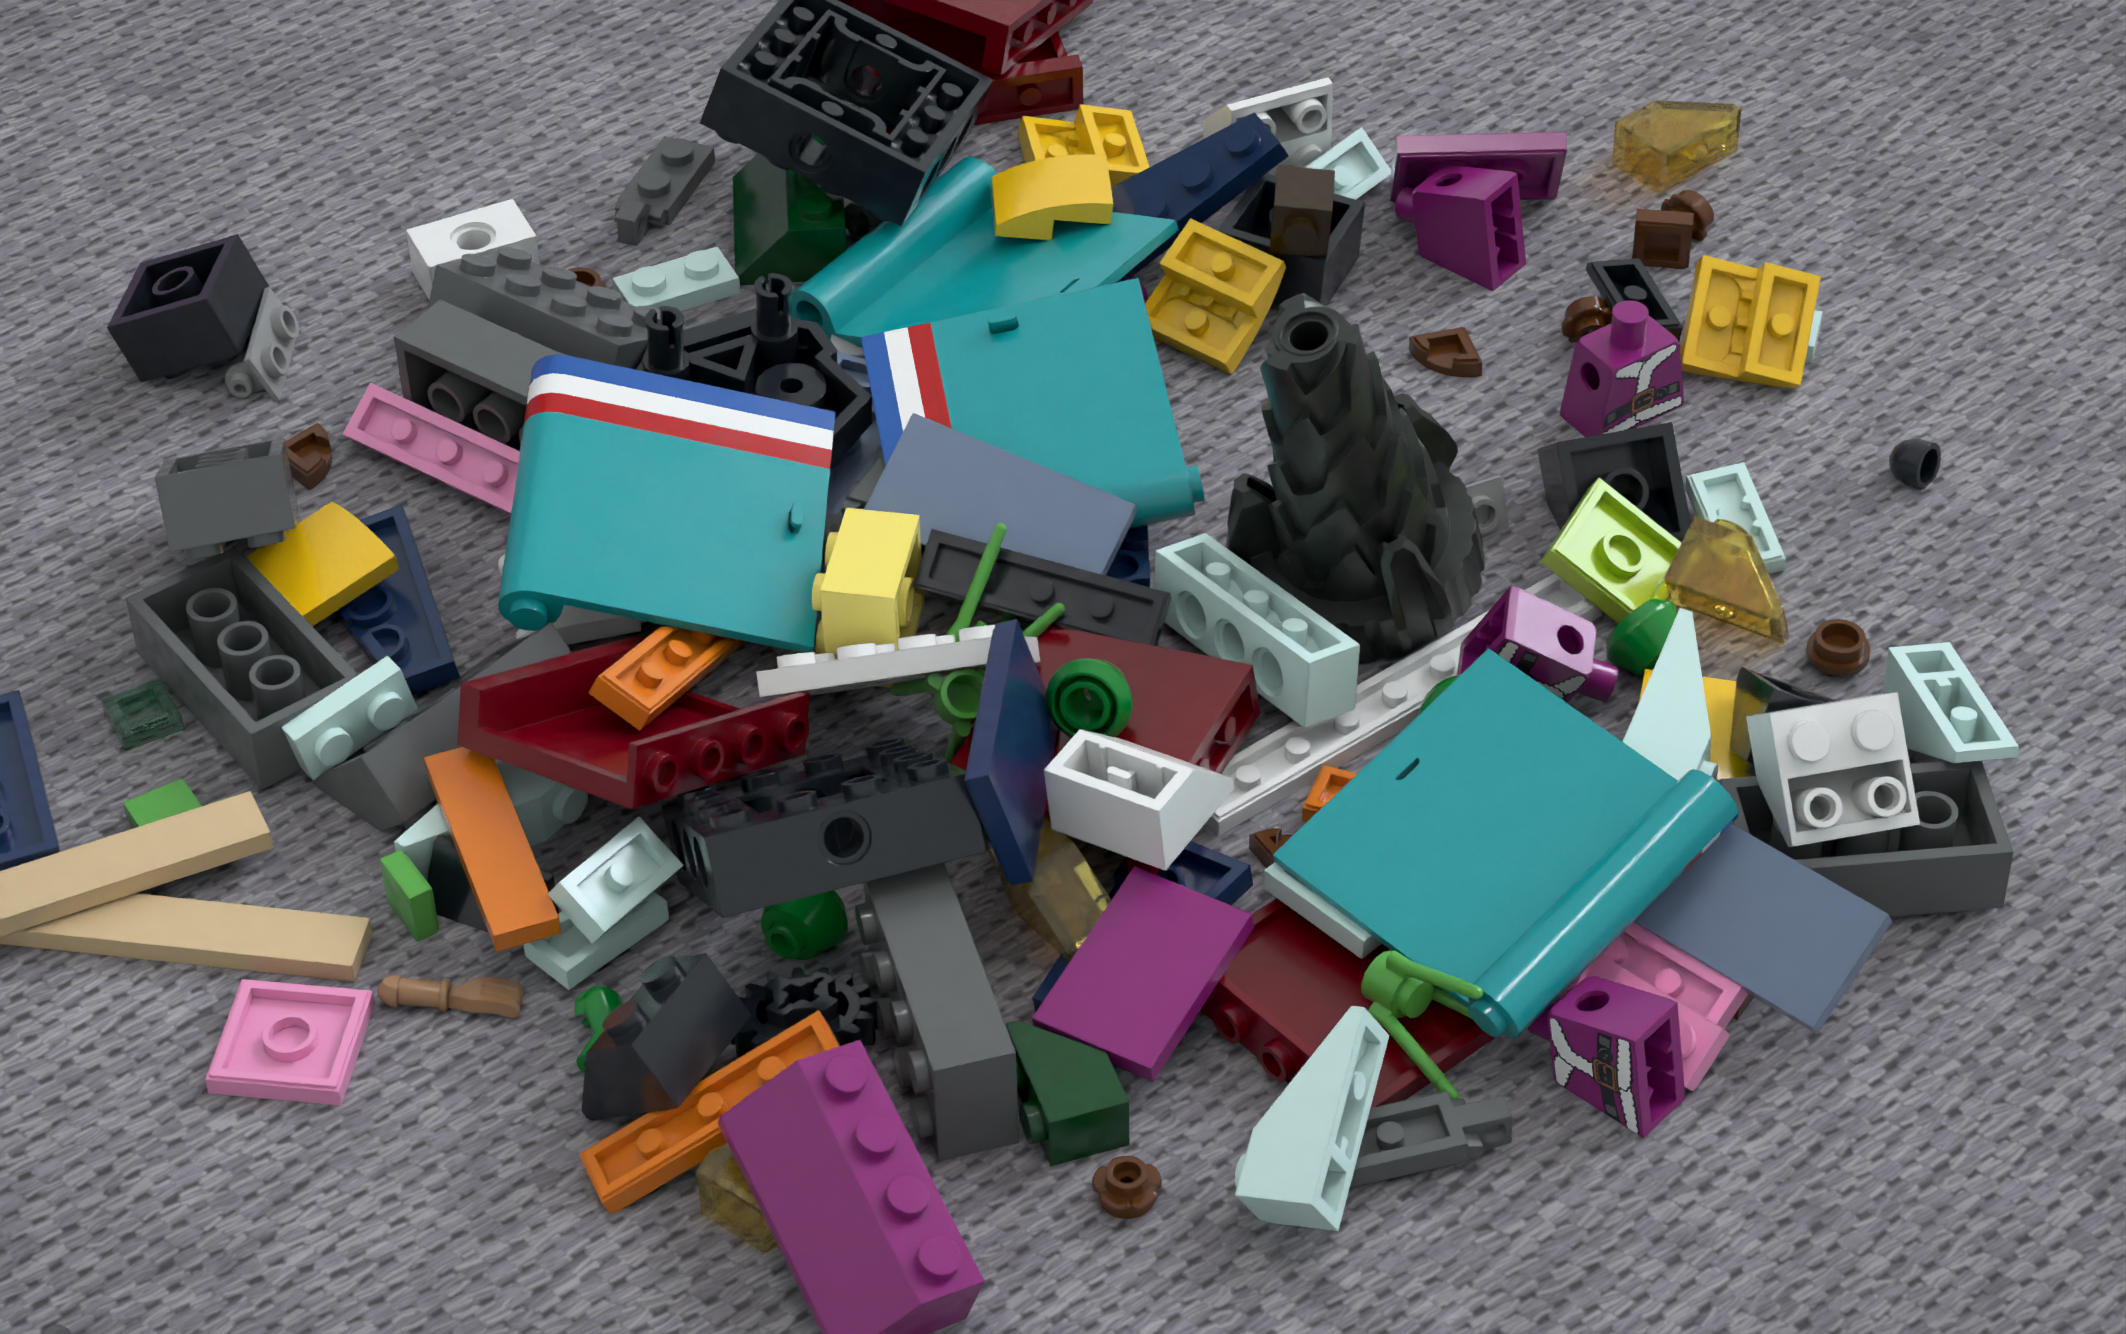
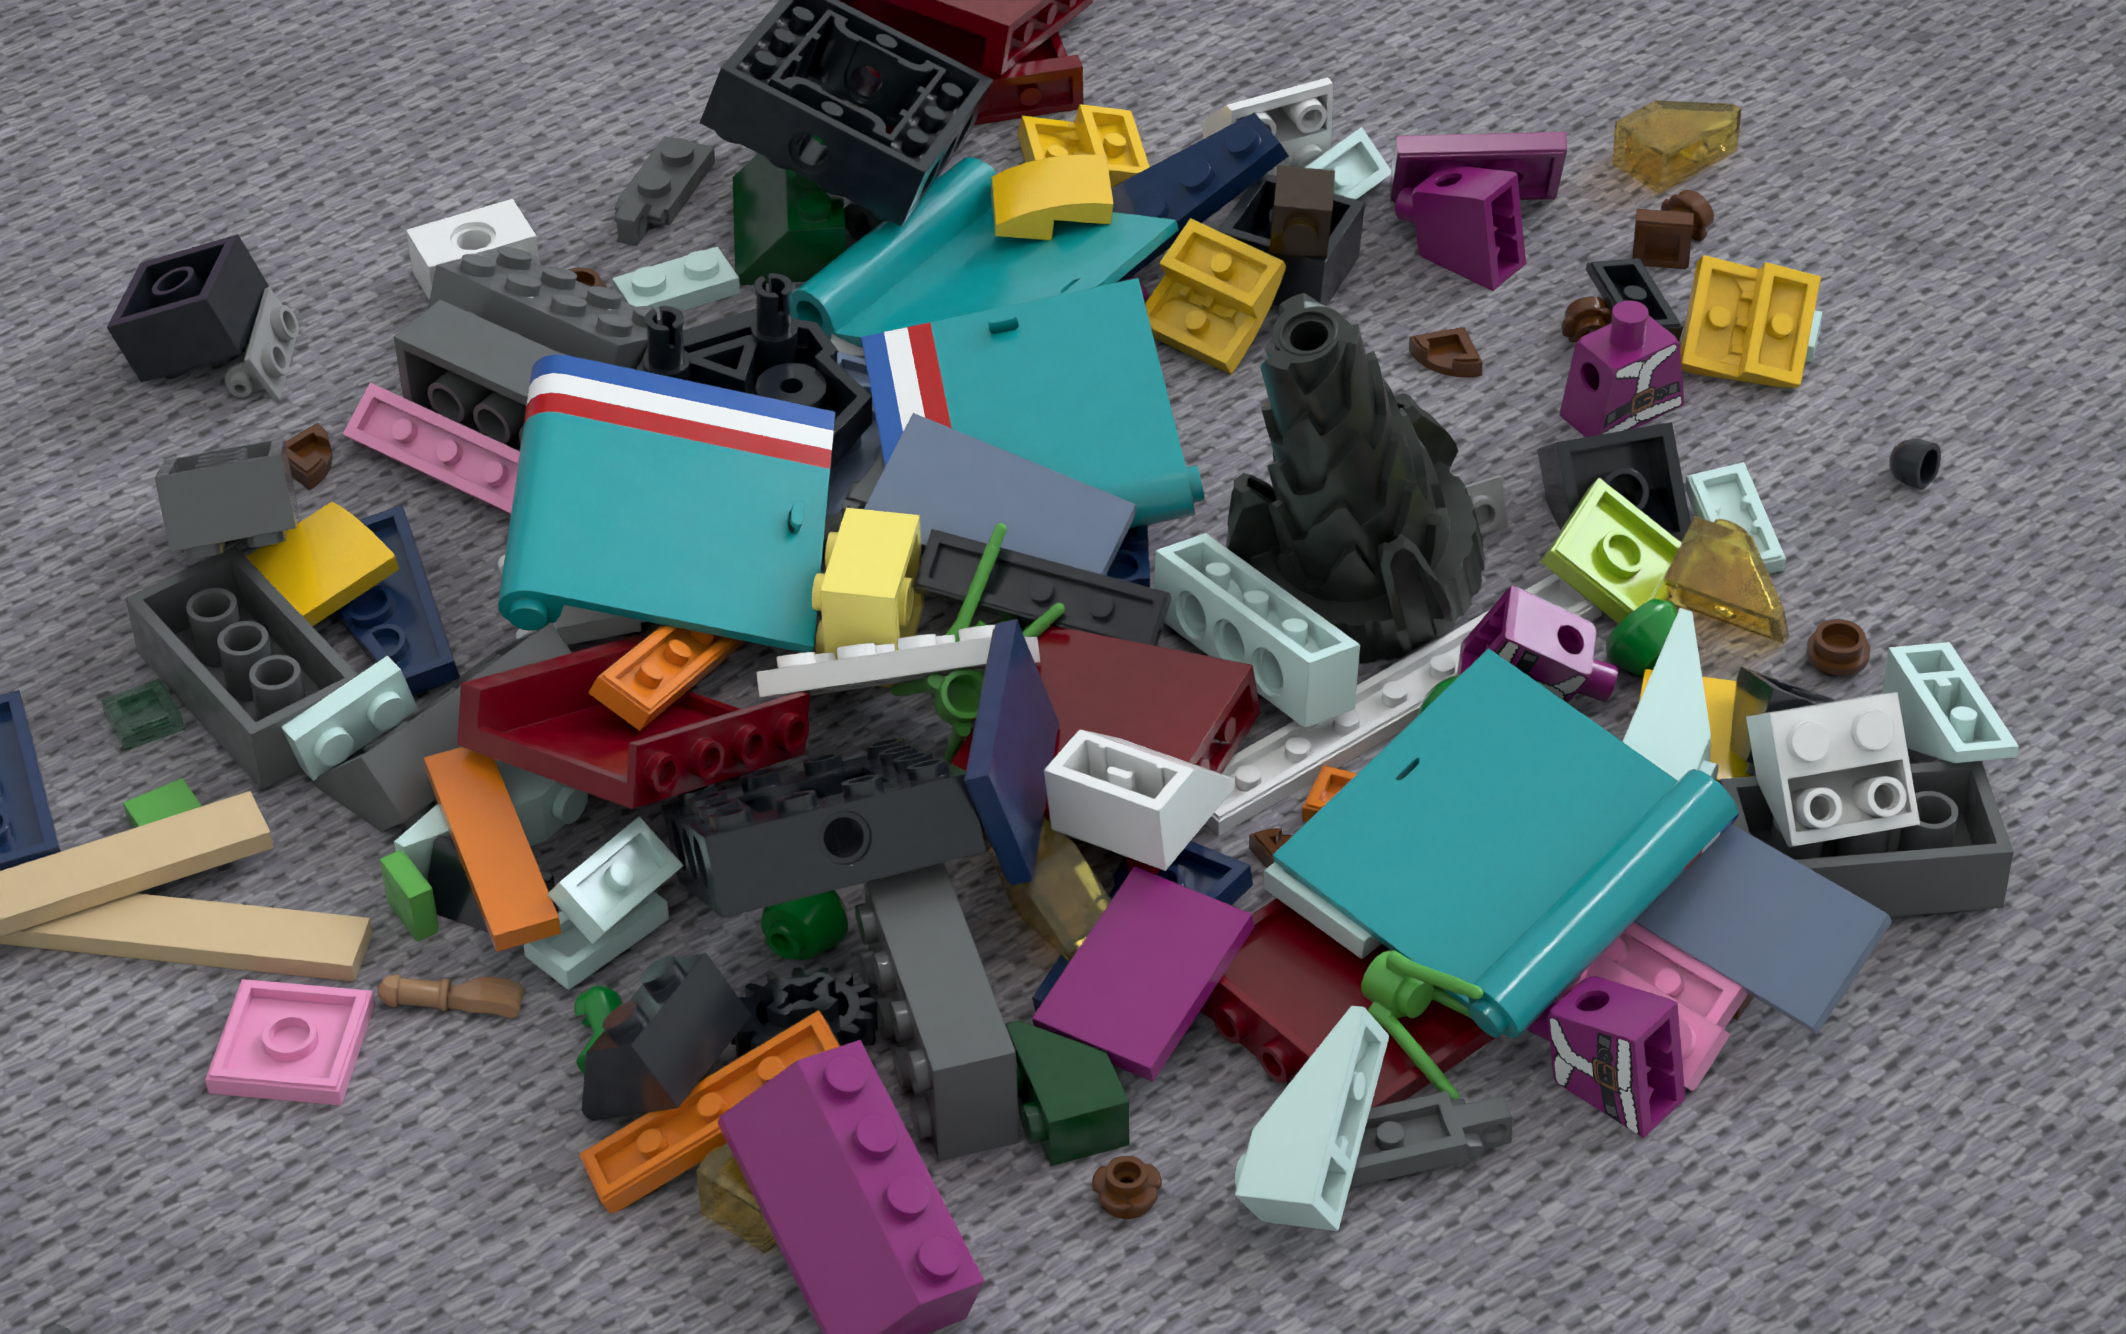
green cone [1045,658,1133,738] -> none

